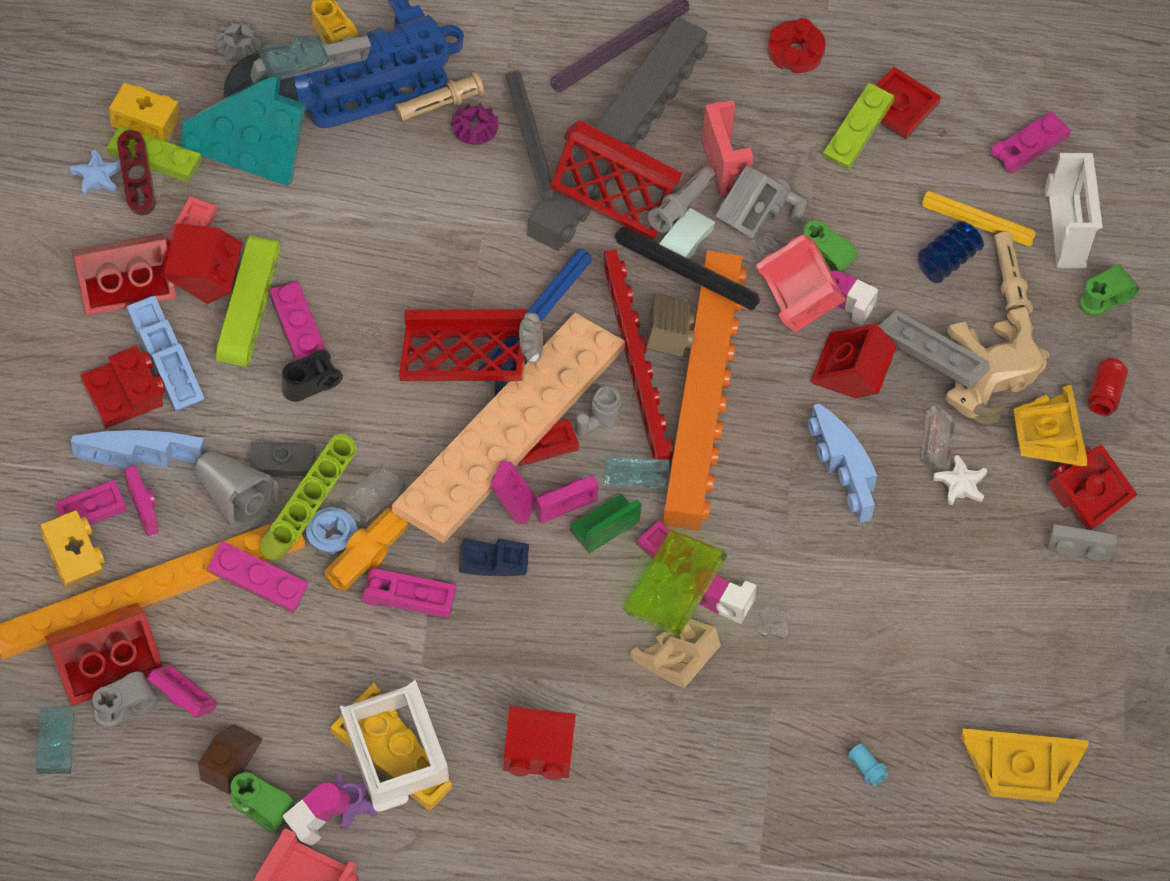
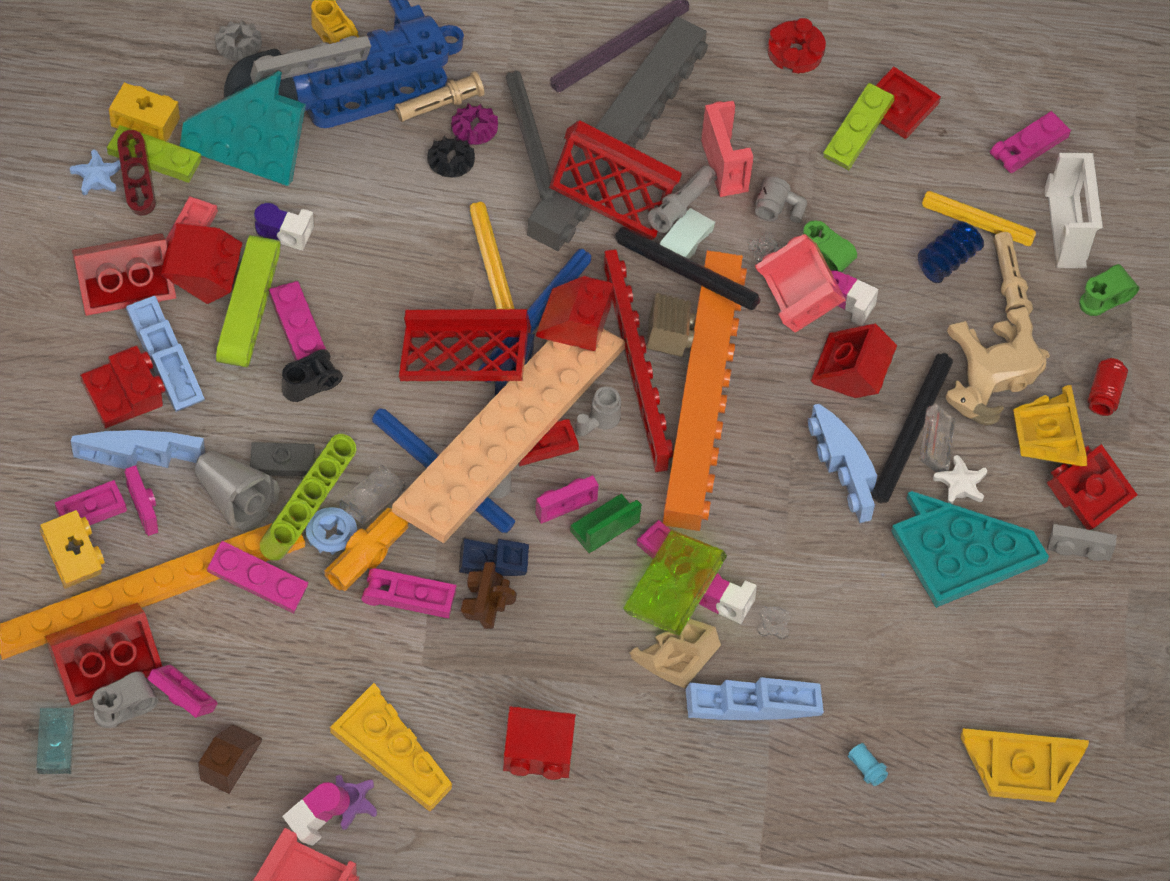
bright green piece [231,772,295,833] -> none
clear light blue slope [259,35,330,77] -> none
white piece [340,680,449,812] -> none
dark pink plate [491,461,536,524] -> none
light grey gear [519,313,543,363] -> none
clear light blue plate [604,458,669,488] -> none
light grey brick [715,165,783,238] -> none
light grey plate [879,310,990,389] -> none
none -> leg [254,203,314,251]
none -> blue axle [372,408,515,533]
none -> black gear [428,135,475,178]
none -> reddish brown hips [461,562,517,629]
none -> yellow axle [470,201,515,309]
none -> red slope [536,276,614,351]
none -> light blue slope [685,677,824,720]
none -> black axle [872,353,953,504]
none -> teal wing [891,491,1049,608]

